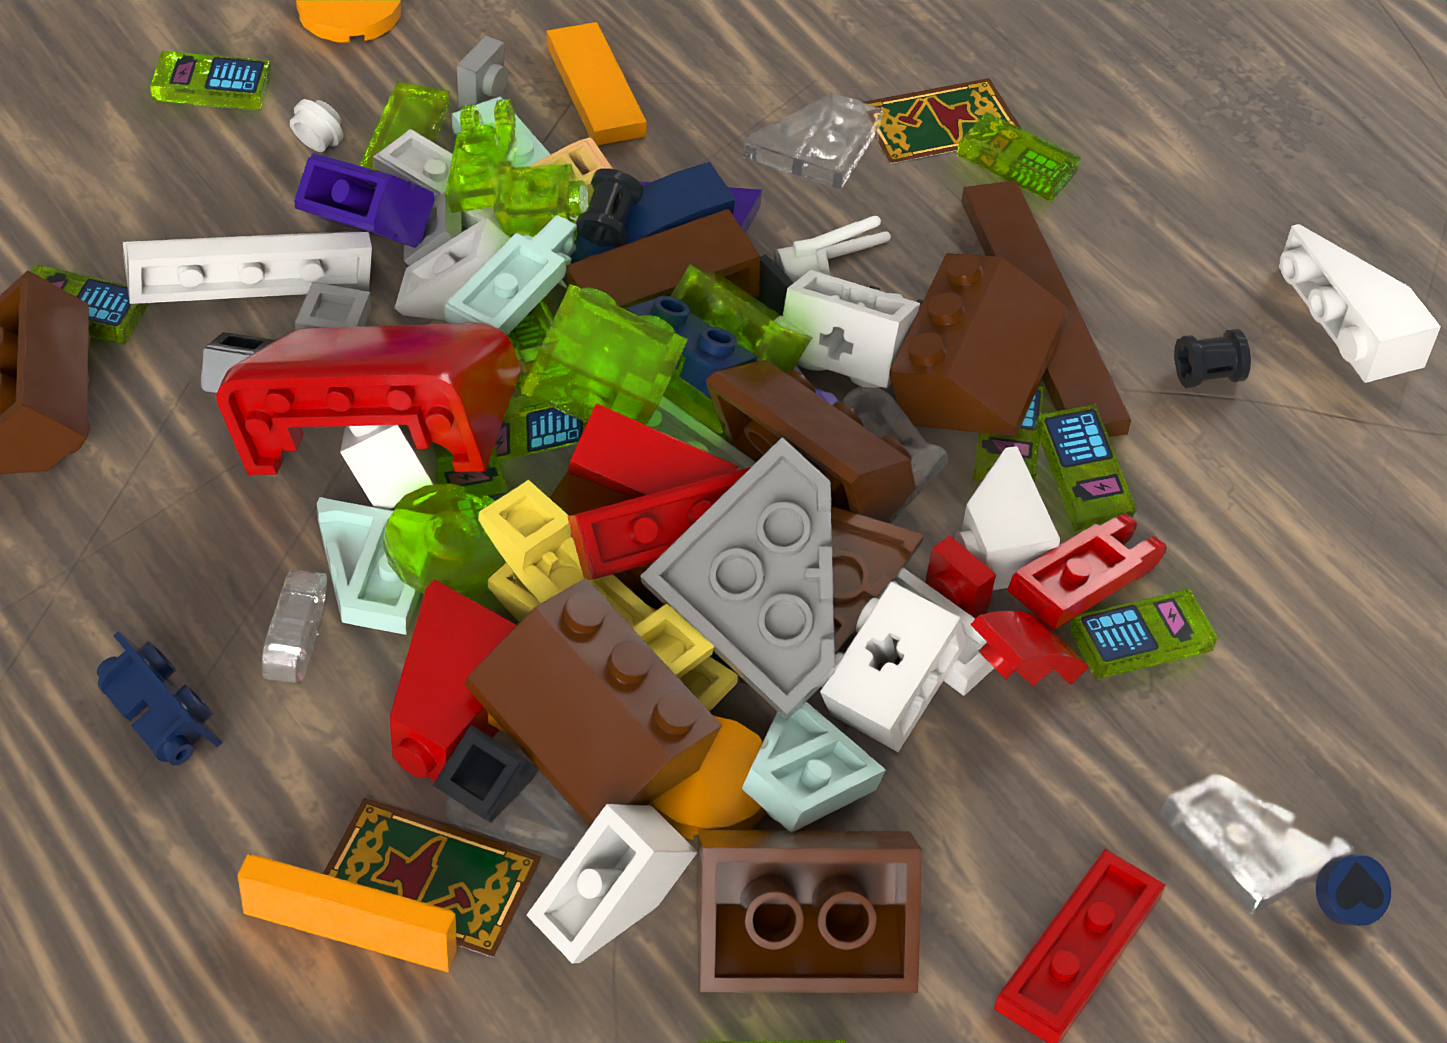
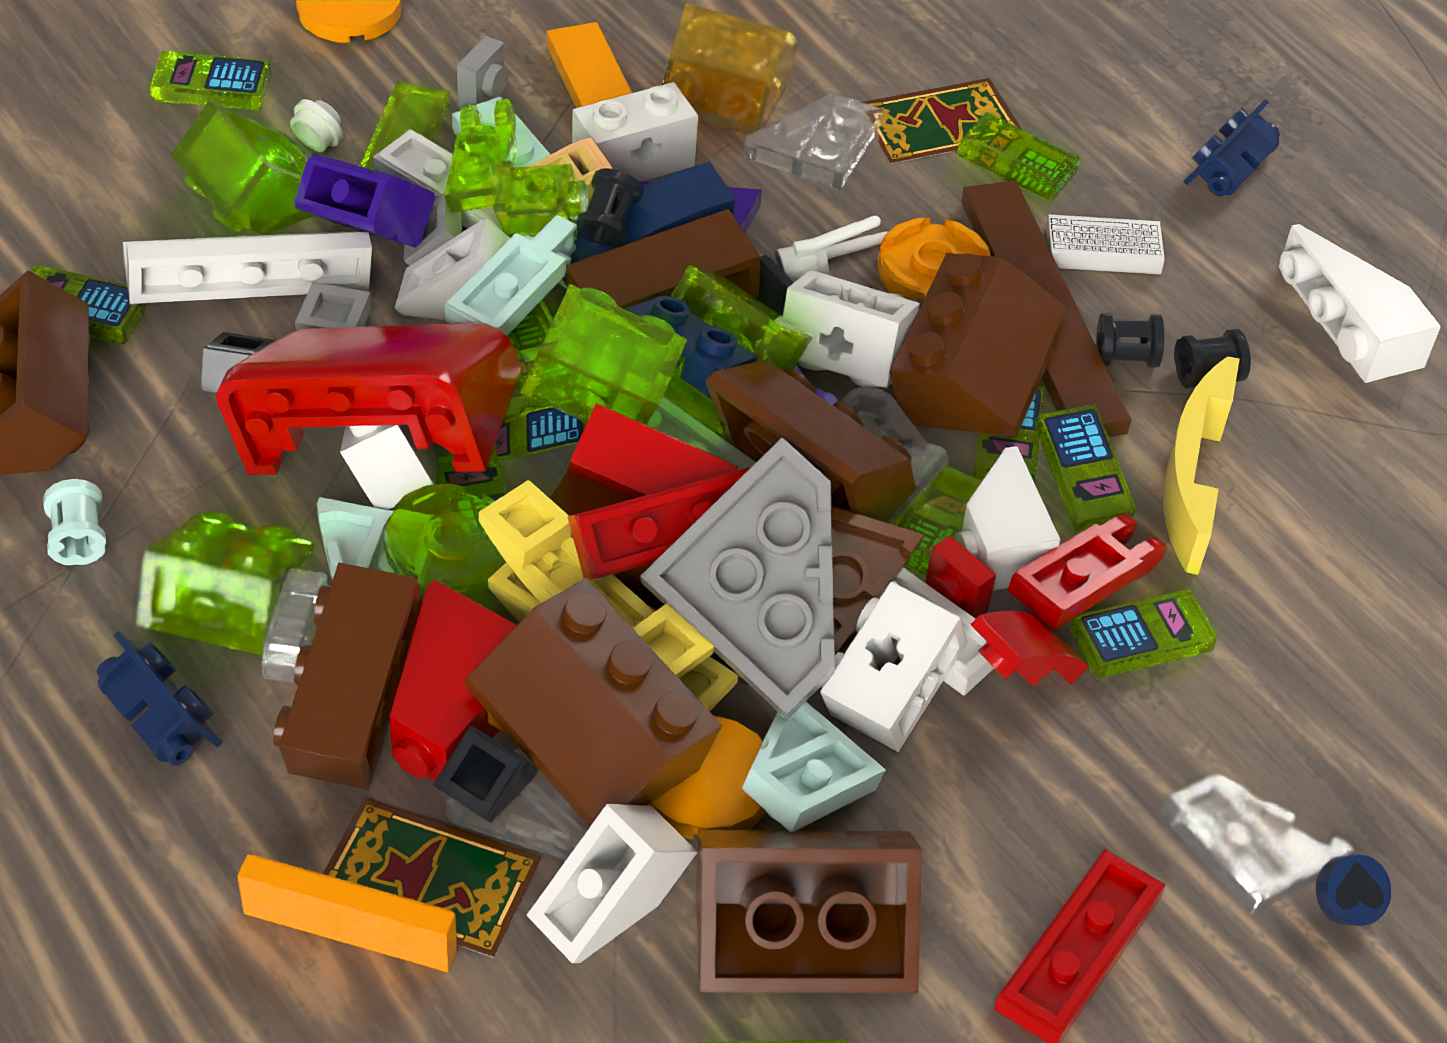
none -> light aqua bush [43,479,106,565]
none -> clear neon green bracket [136,512,315,655]
none -> clear neon green slope [171,101,314,235]
none -> reddish brown brick [274,562,422,790]
none -> white brick [572,82,698,182]
none -> clear yellow slope [662,3,799,139]
none -> light orange tile [877,218,991,302]
none -> clear neon green tile [892,461,982,576]
none -> white tile [1045,214,1165,274]
none -> black bush [1096,313,1164,368]
none -> light yellow slope [1163,356,1239,575]
none -> dark blue hinge [1183,99,1280,196]

